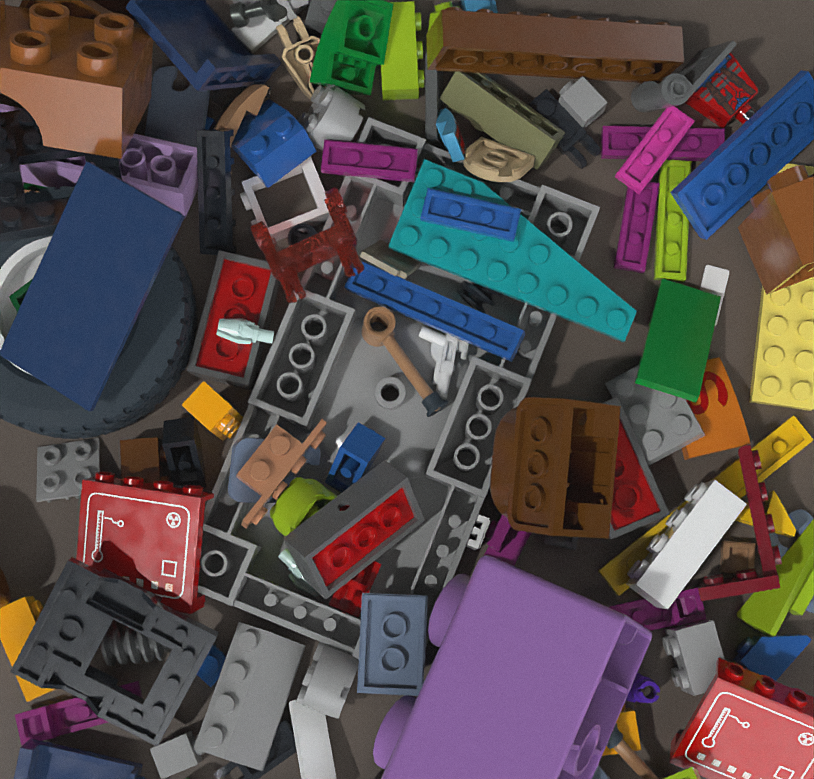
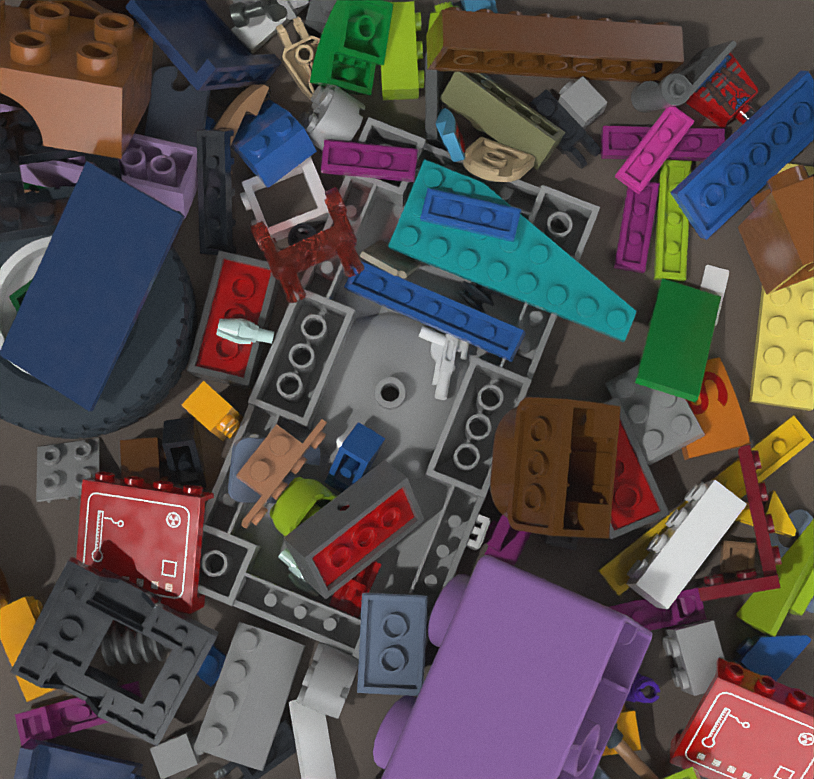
medium nougat piece [362,307,449,417] -> none

